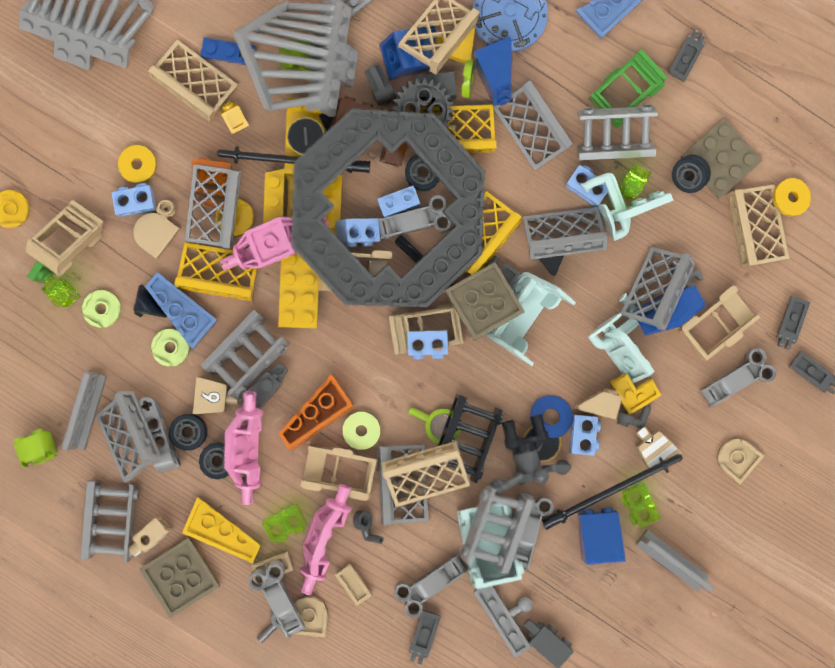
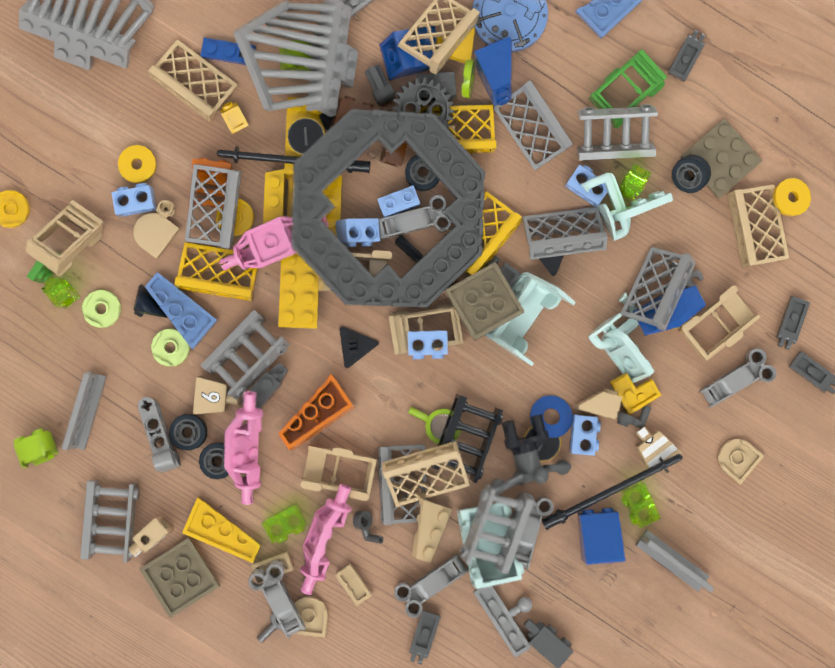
light grey fence [96,391,162,482] -> none
yellowish green tile [343,412,380,450] -> none
none -> black piece [340,327,379,368]
none -> tan wing [412,497,452,563]

